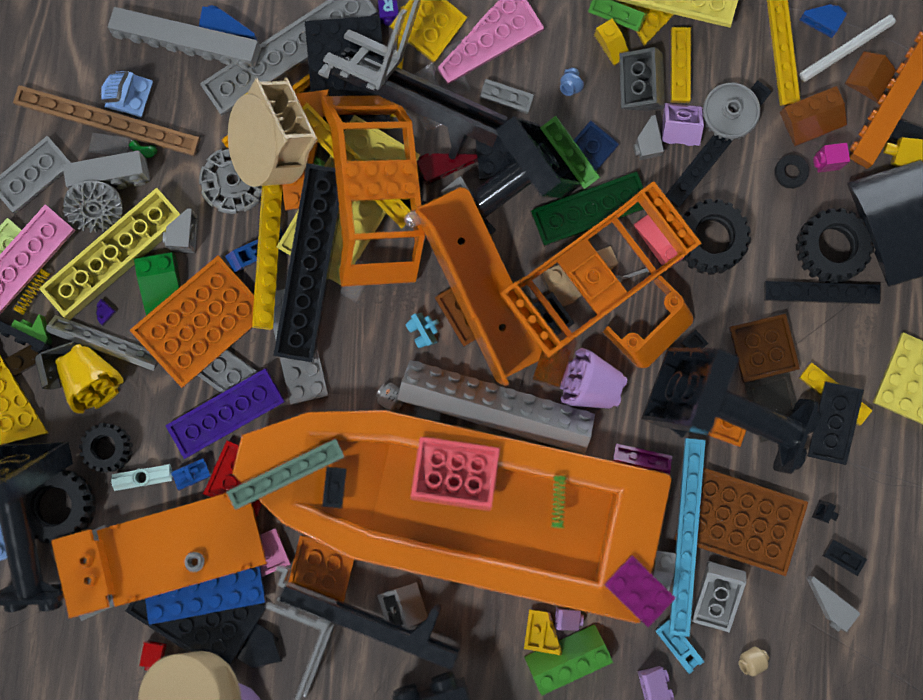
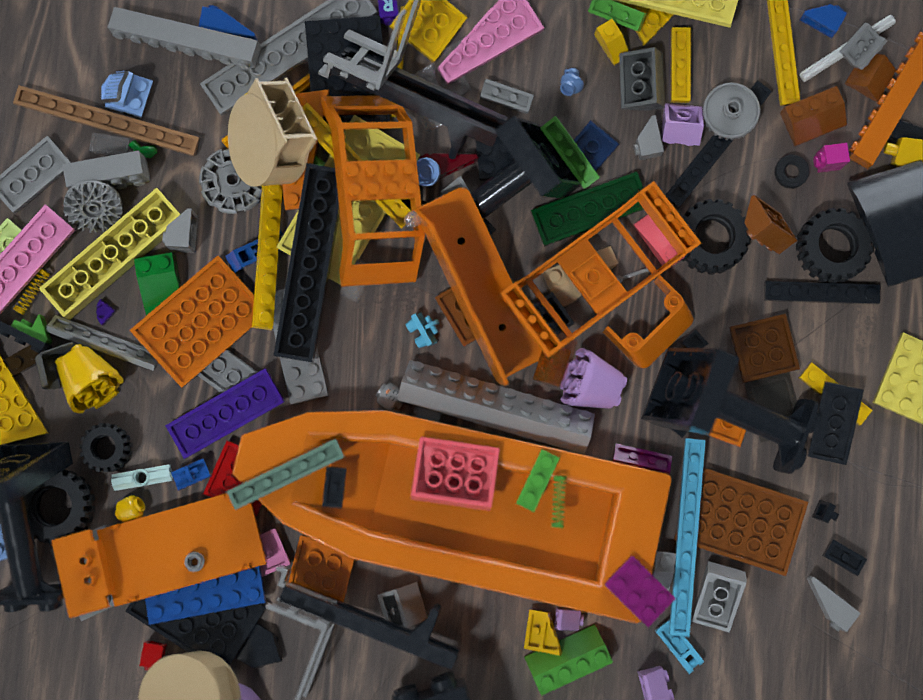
tan head [738,647,769,676] -> none
none -> yellow head [115,495,145,522]
none -> light blue hair [417,157,441,187]
none -> bright green plate [516,449,560,512]
none -> dark orange slope [744,195,798,254]
none -> light grey bracket [839,23,887,70]

